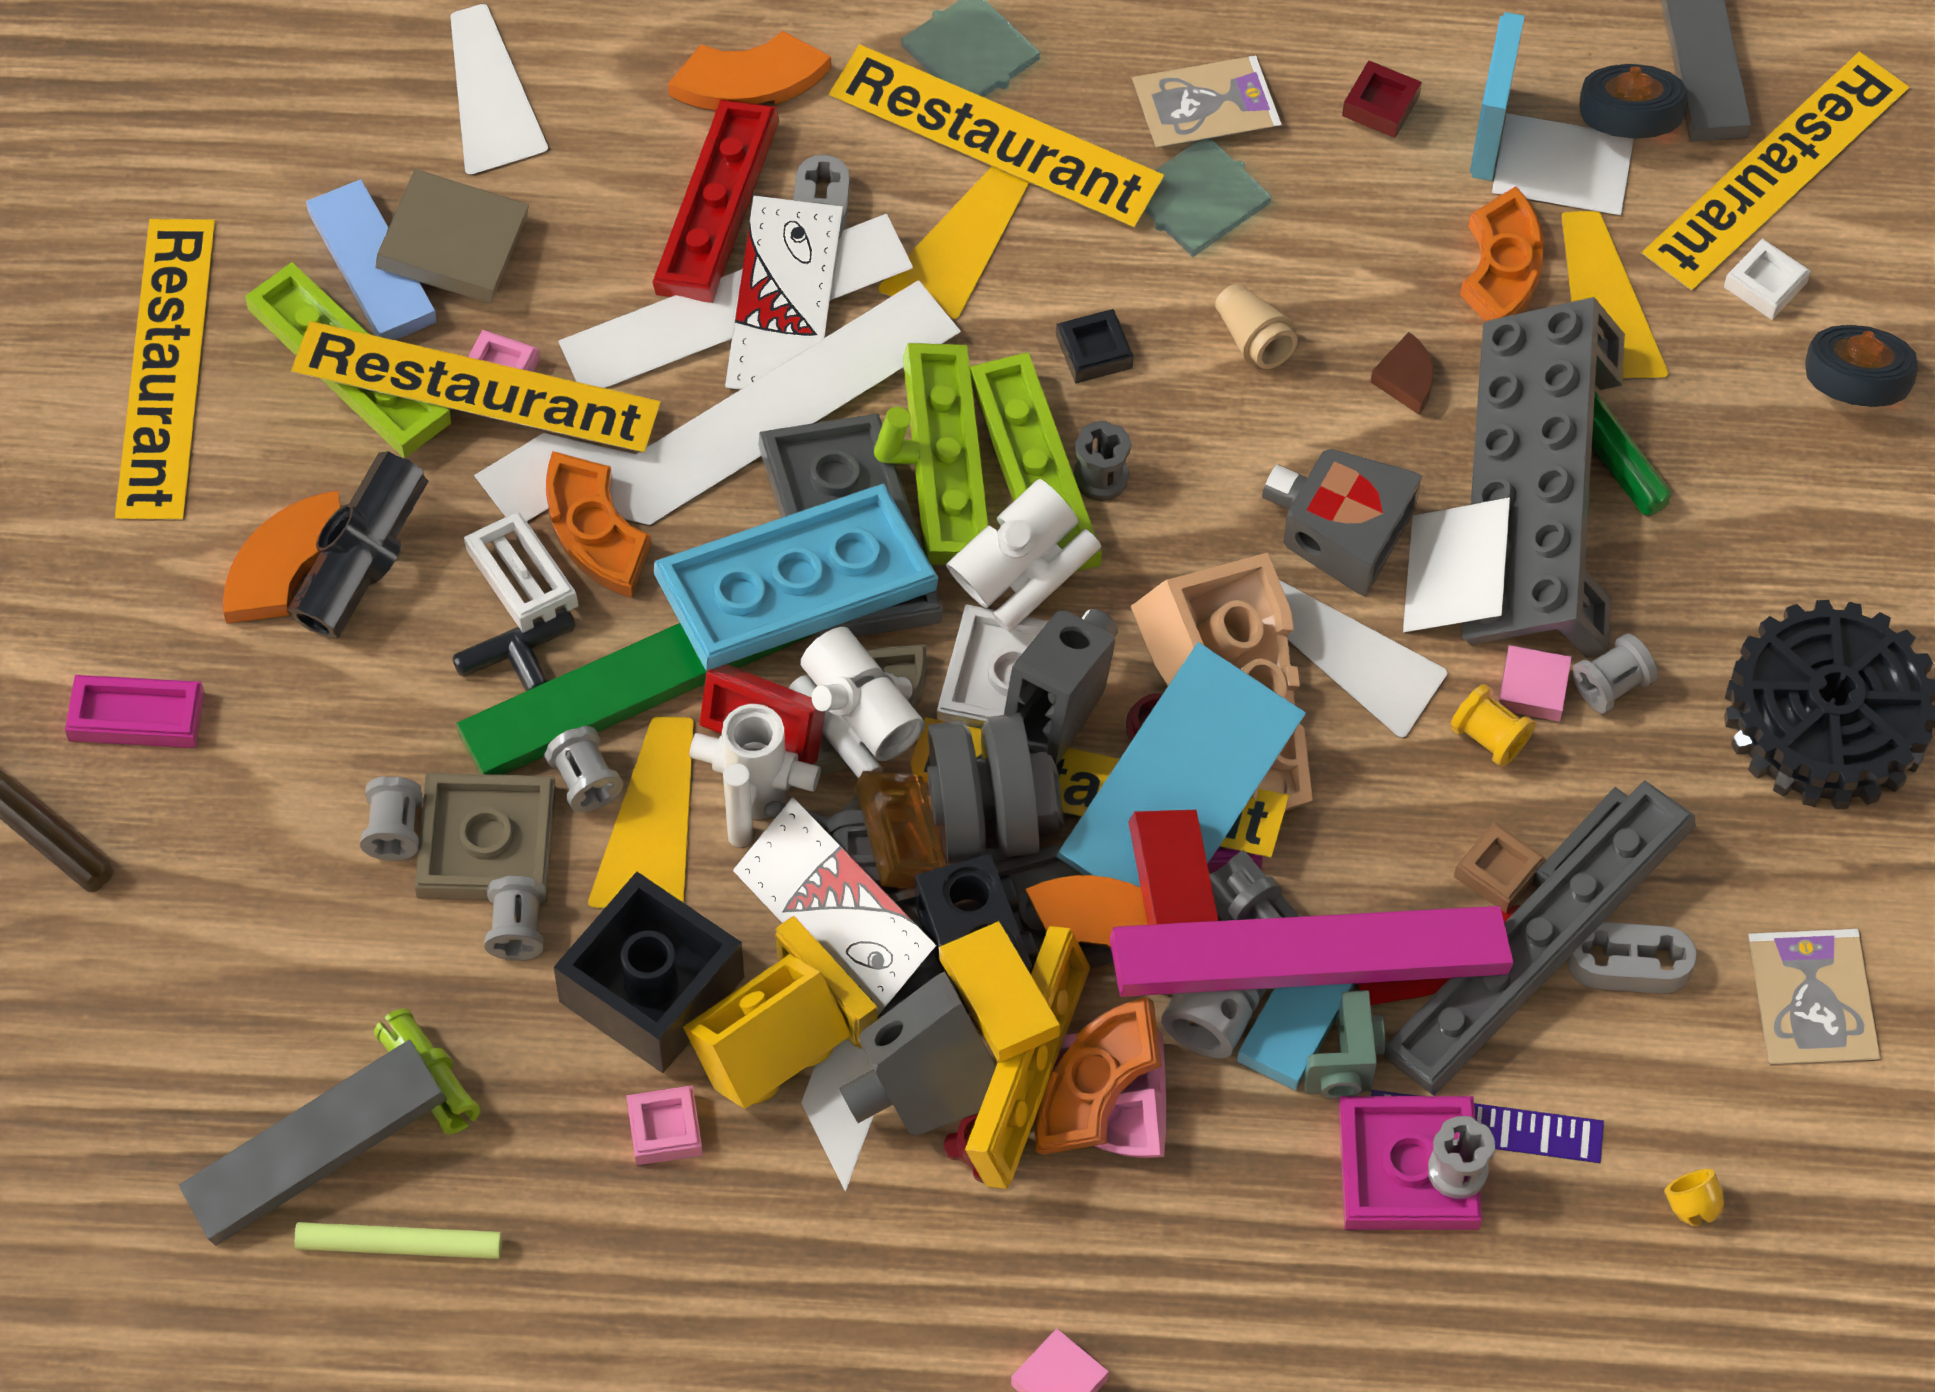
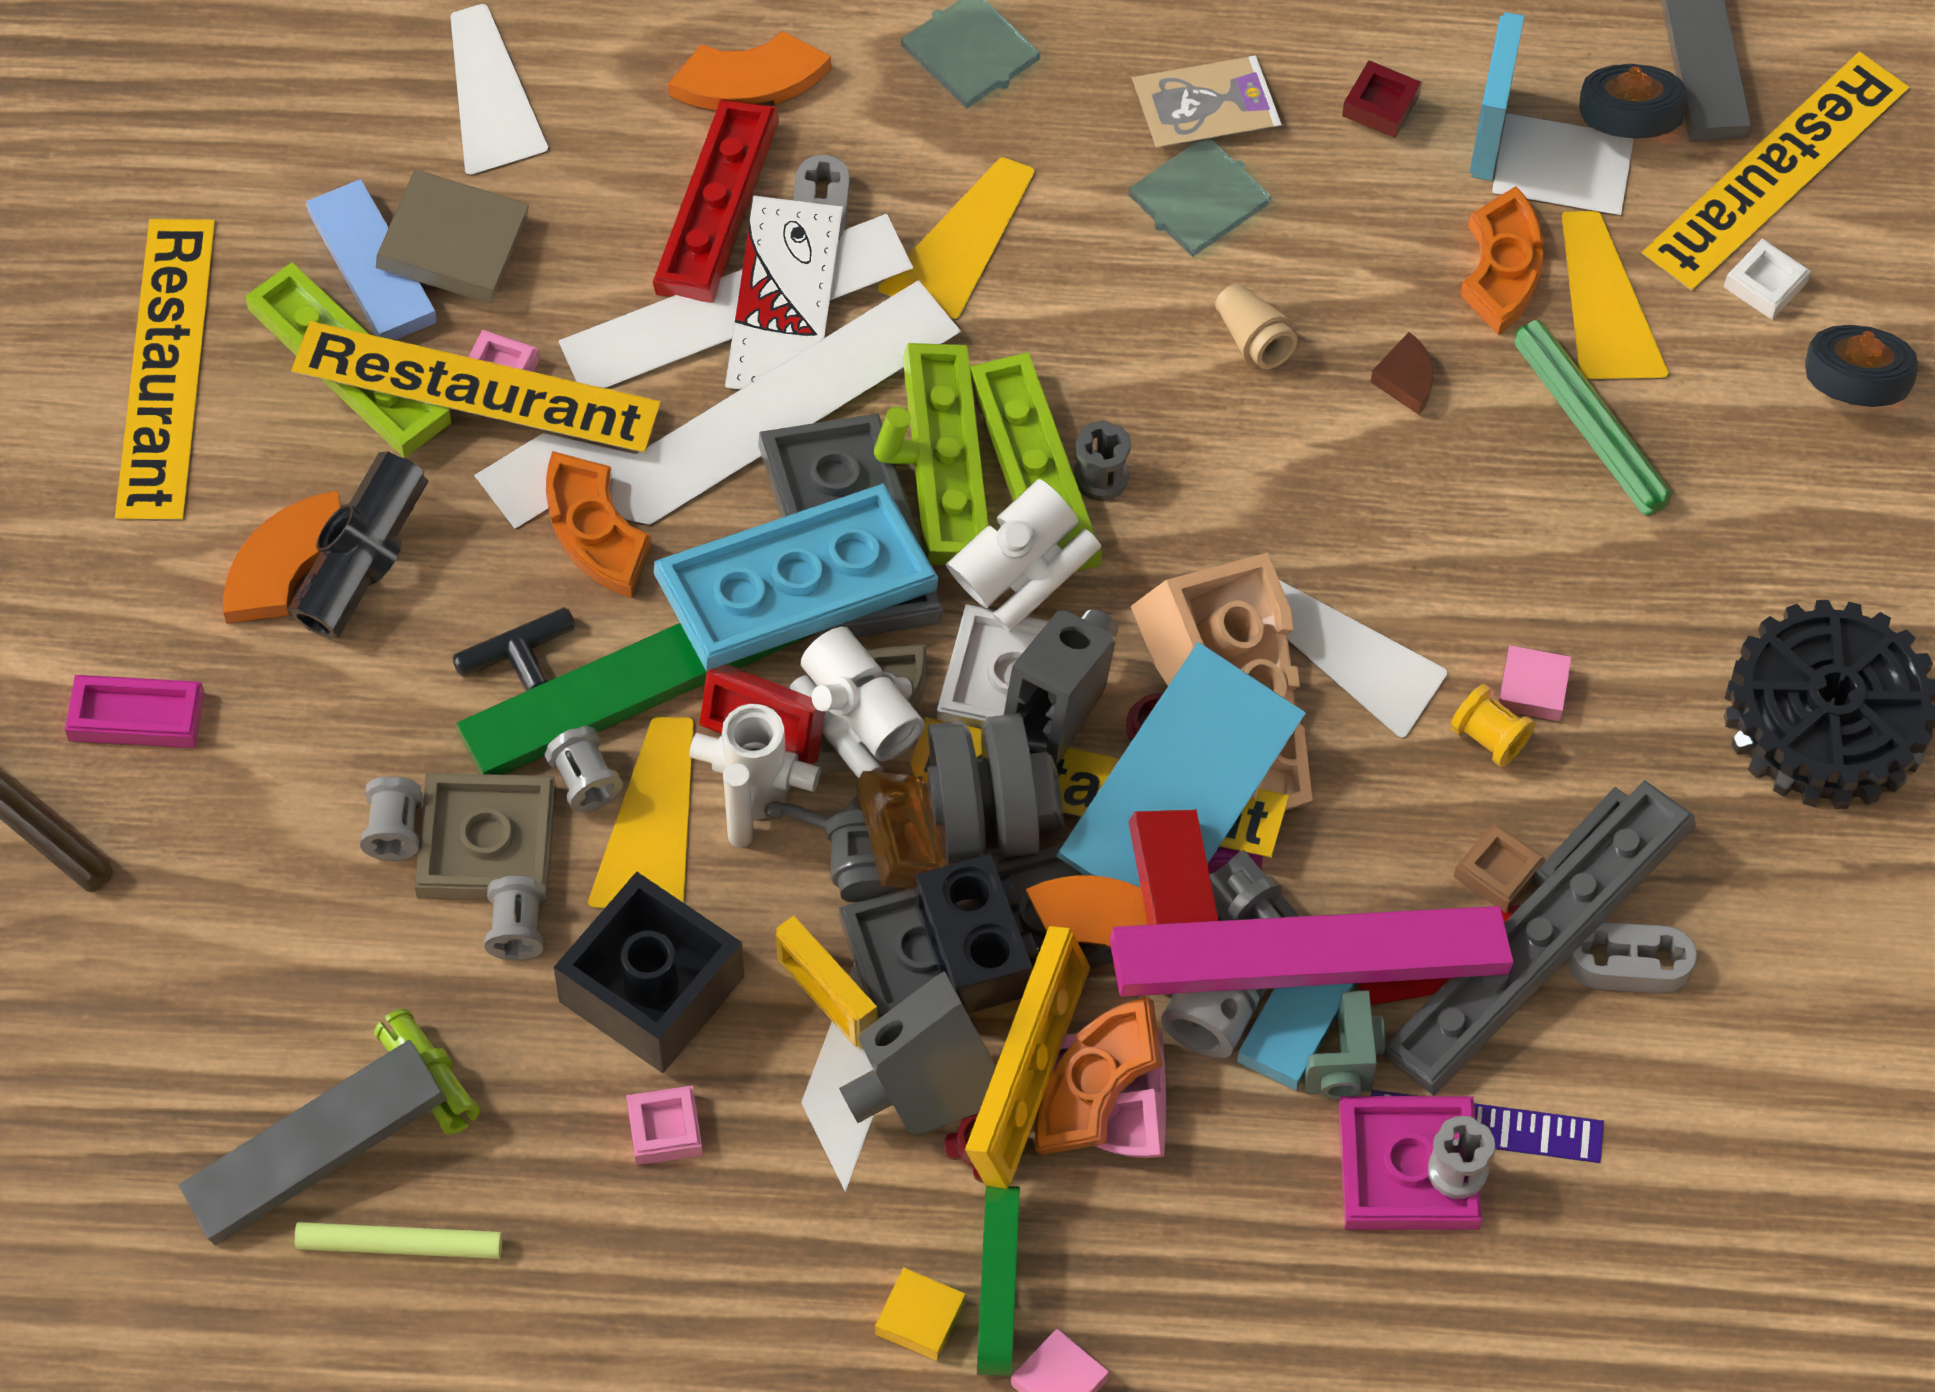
white tile [464,511,579,633] -> none
yellow brick [683,954,852,1109] -> none
white sticker [733,797,936,1016] -> none
yellow sticker [828,44,1164,227] -> none
yellow tile [939,921,1060,1063] -> none
black tile [1056,309,1134,384] -> none
dark grey torso [1262,449,1422,597] -> none
white sticker [1403,498,1510,633] -> none
dark grey bracket [1462,297,1625,658] -> none
light grey bush [1572,633,1658,714] -> none
yellow hinge [1664,1169,1724,1226] -> none
sticker [1748,929,1880,1065] -> none
none -> yellow tile [875,1267,966,1361]
none -> green beam [977,1186,1020,1377]

